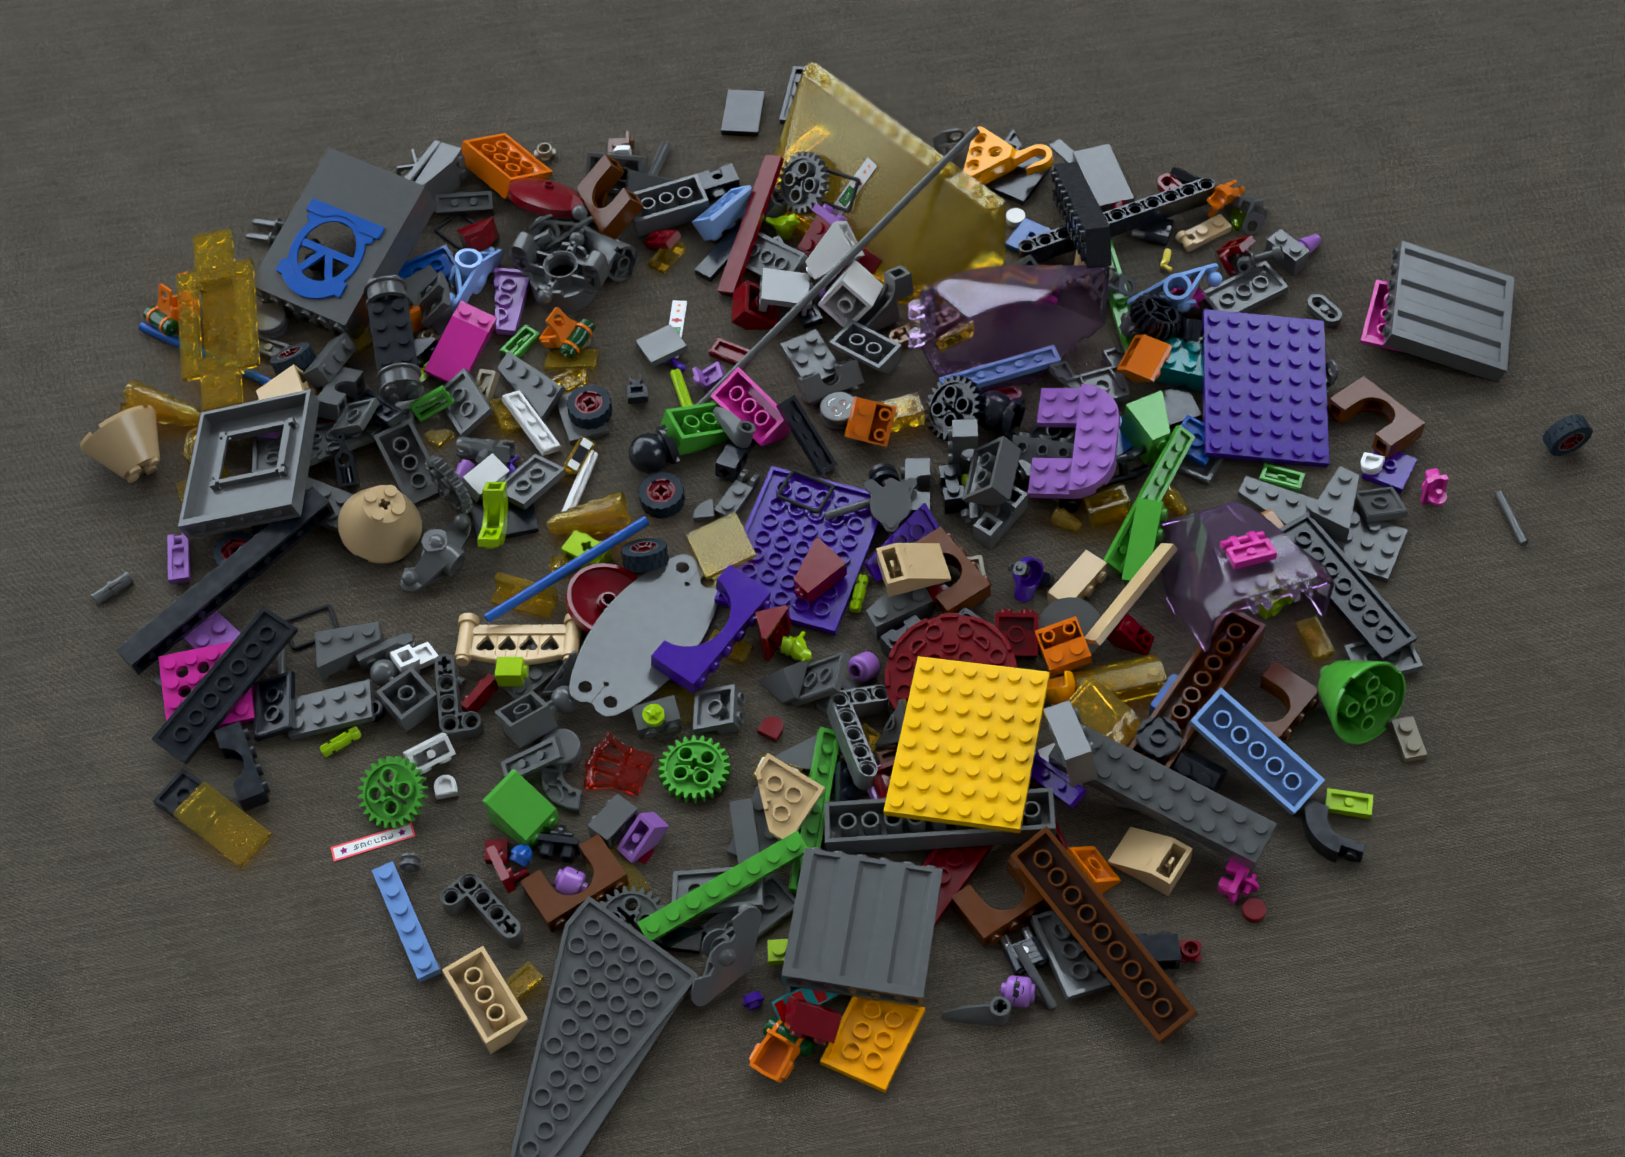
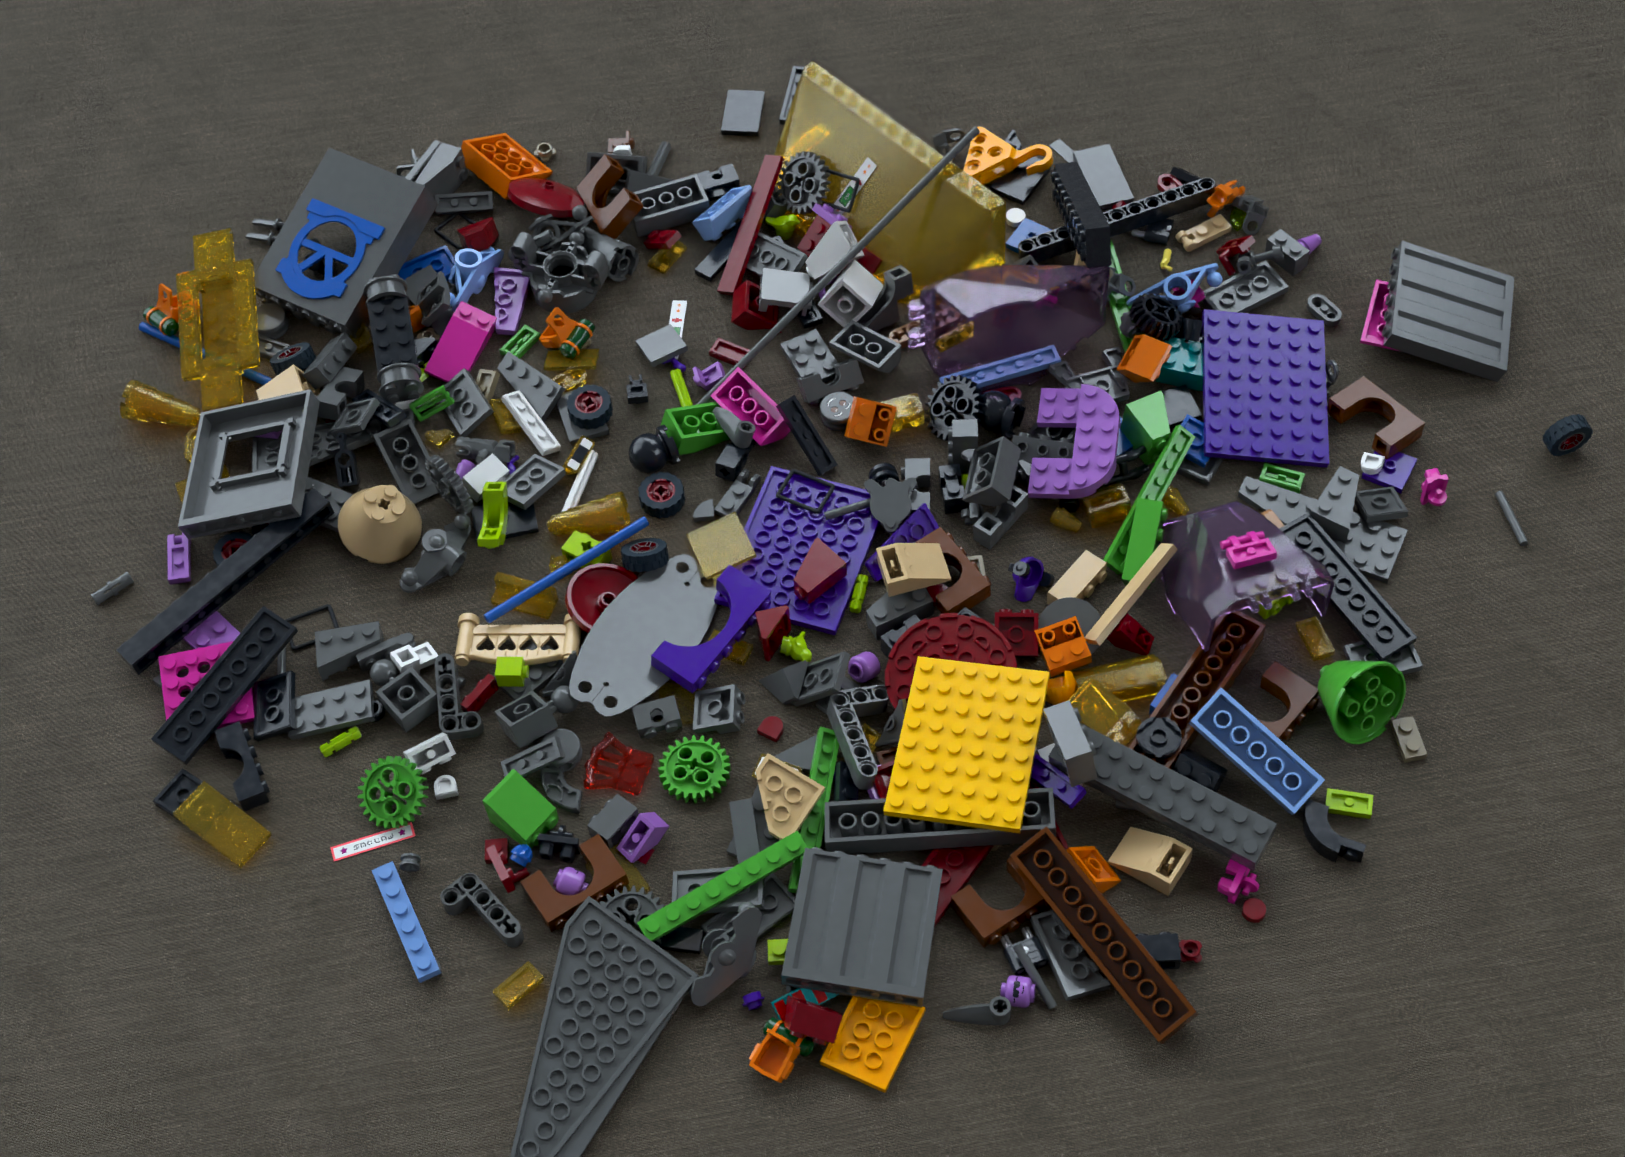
tan cone [80,405,160,483] -> none
tan slope [442,946,528,1054] -> none
lime tile [642,704,665,727] -> none

